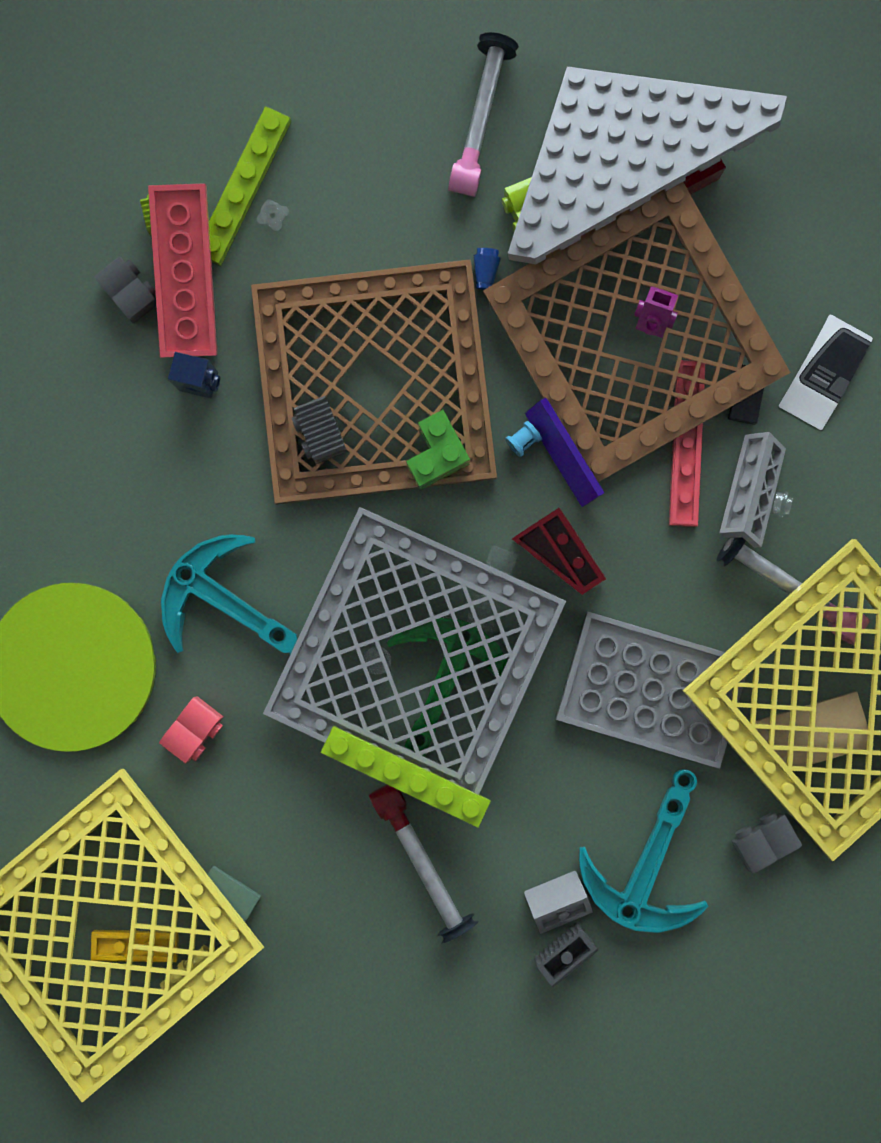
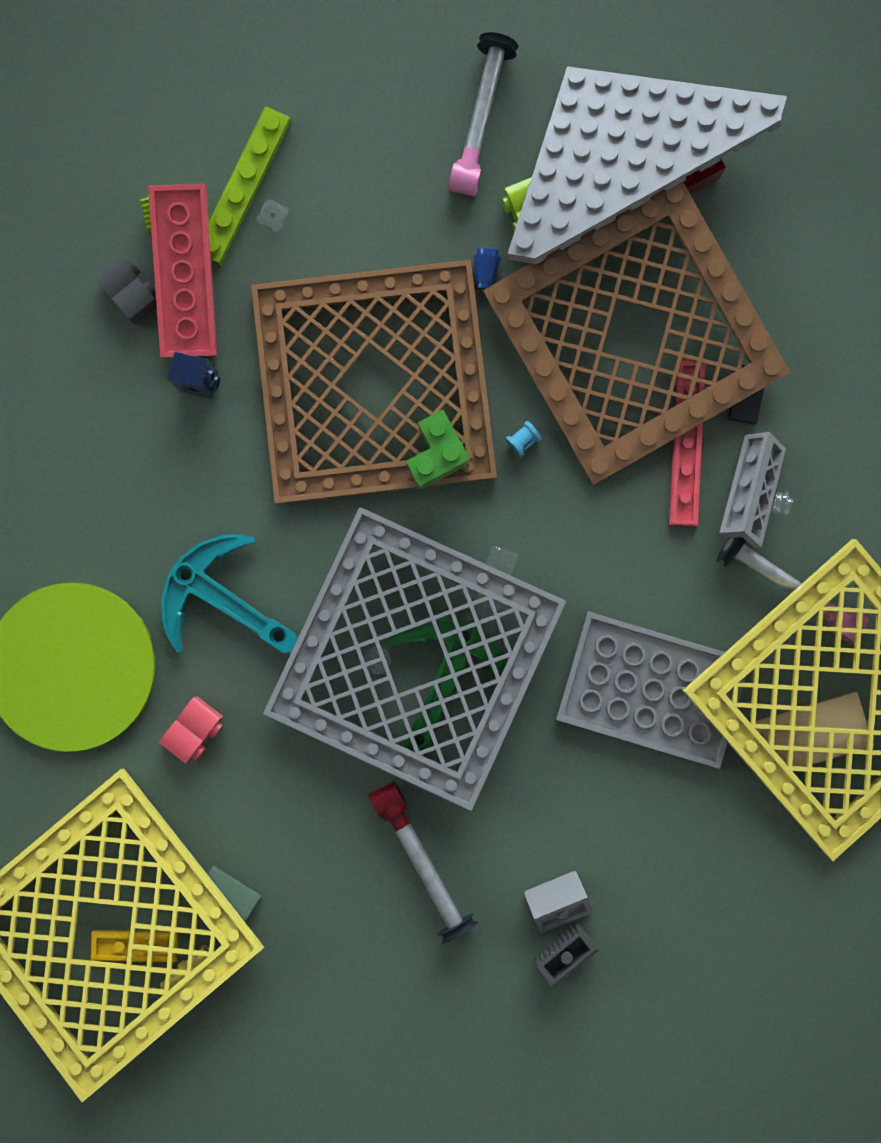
dark grey brick [291,396,347,464] -> none
lime plate [321,726,491,828] -> none
dark red wedge [512,508,606,595] -> none
dark purple tile [525,398,604,507] -> none
teal piece [579,769,708,933] -> none
magenta brick [634,286,678,338] -> none
dark grey brick [731,812,802,873] -> none
sticker [779,315,873,430] -> none

